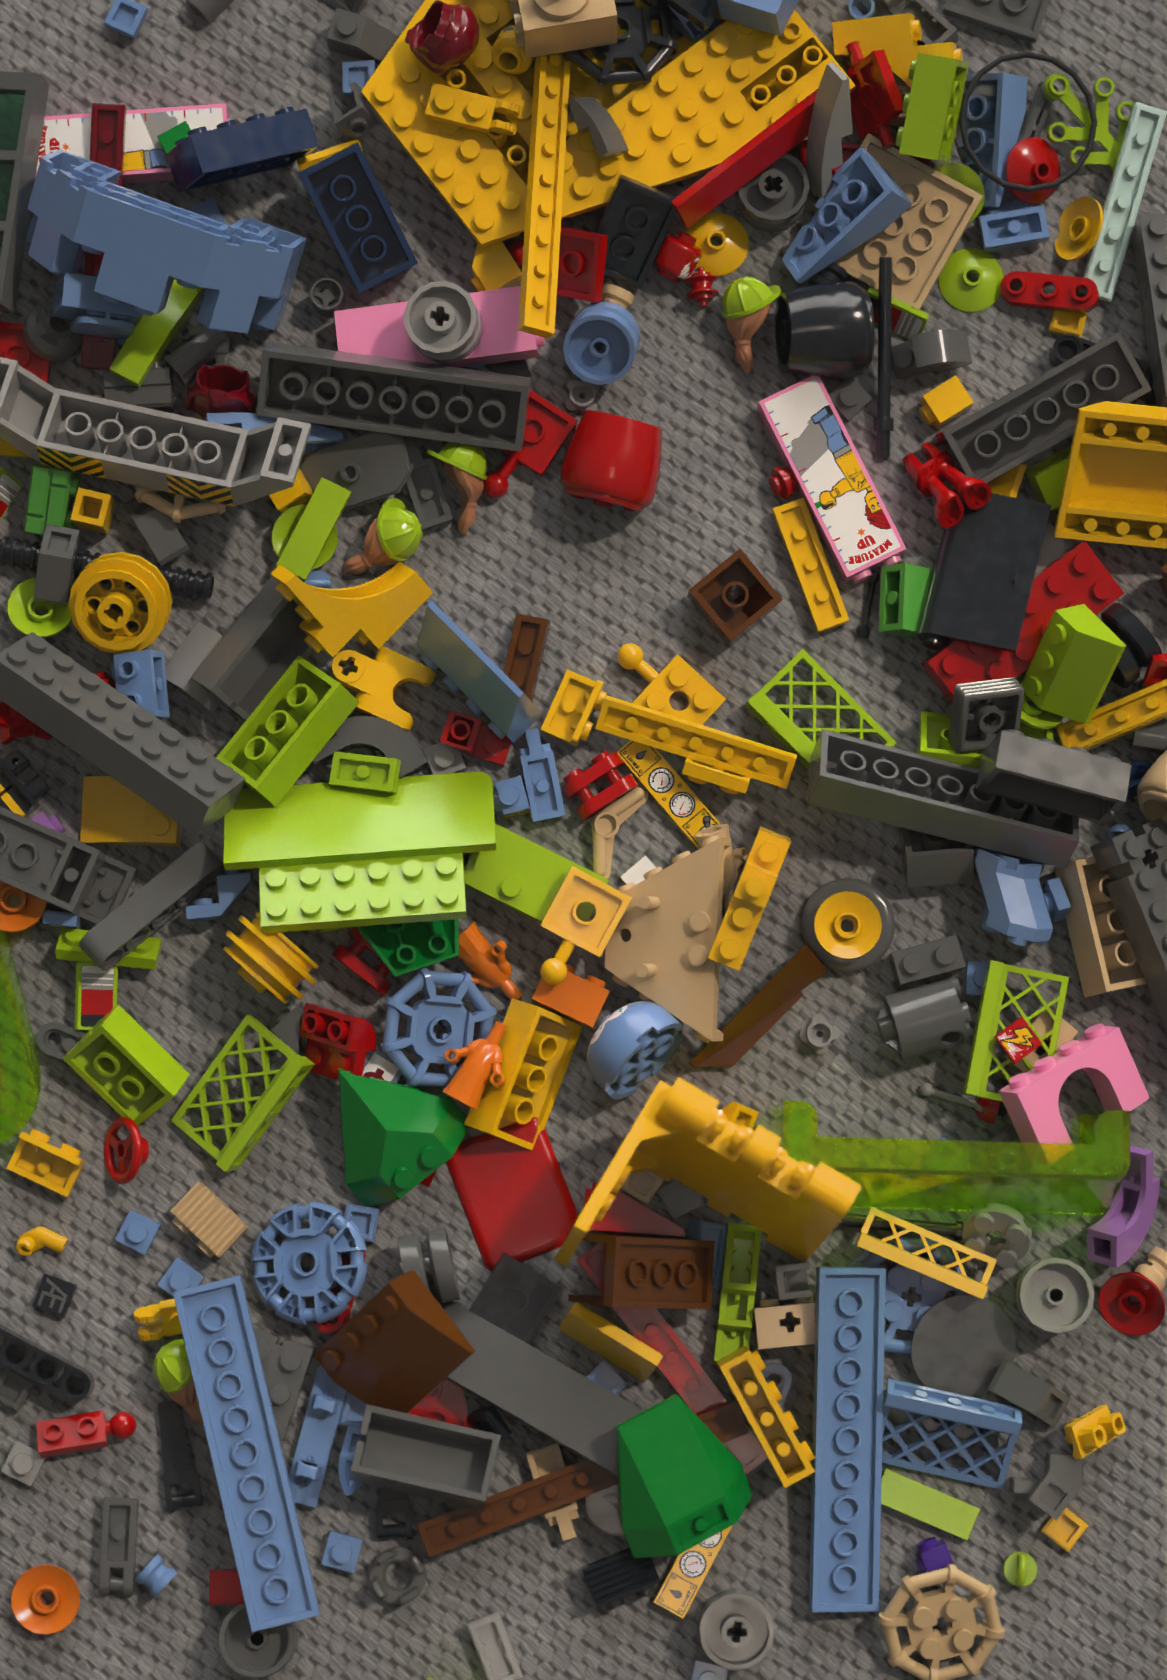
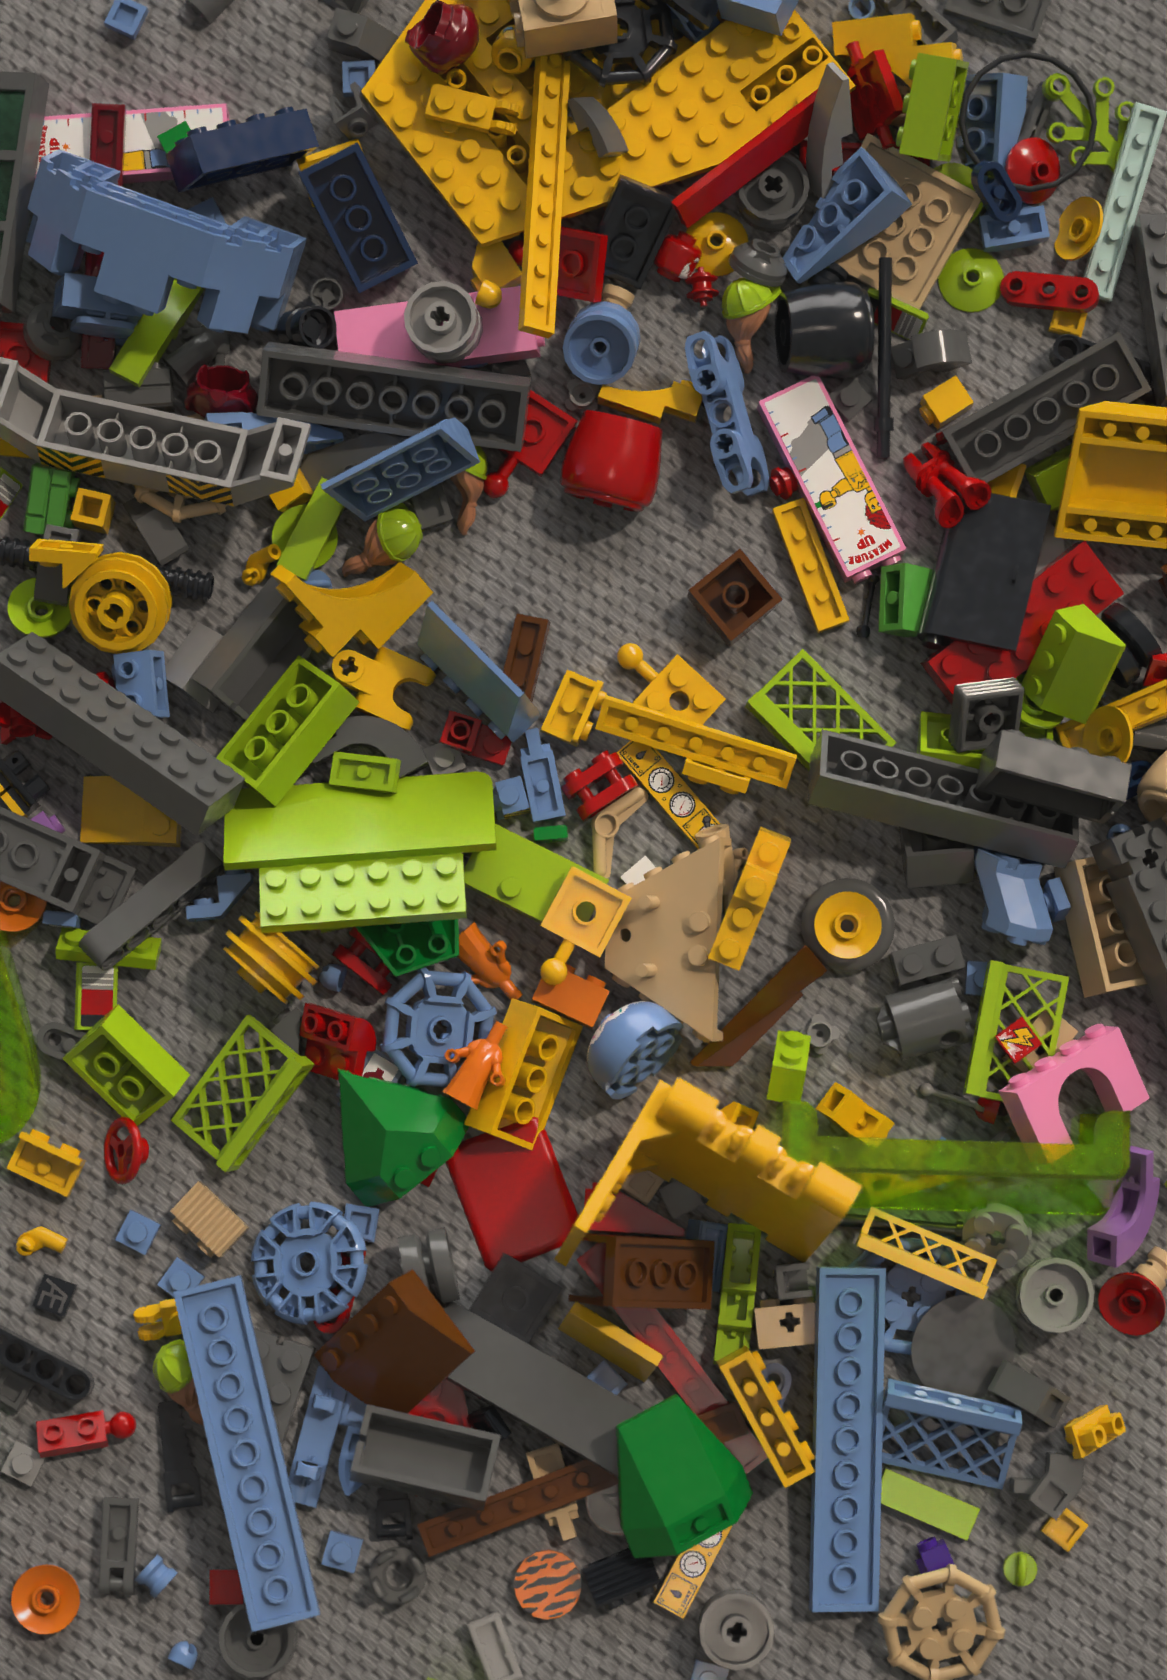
none -> yellow slope [29,539,103,589]
none -> medium blue hinge [167,1641,198,1670]
none -> yellow arm [241,544,281,586]
none -> black wheel [277,306,337,349]
none -> medium blue hinge [319,964,347,992]
none -> medium blue slope [321,417,480,521]
none -> yellow hinge [475,279,502,309]
none -> orange tile [514,1549,582,1620]
none -> green tile [534,825,568,844]
none -> yellow slope [598,380,703,425]
none -> medium blue piece [685,331,770,496]
none -> dark grey piece [728,239,787,287]
none -> lime brick [766,1030,811,1105]
none -> yellow brick [815,1082,895,1151]
none -> dark blue plate [971,161,1022,222]
none -> yellow dish [1083,706,1133,763]

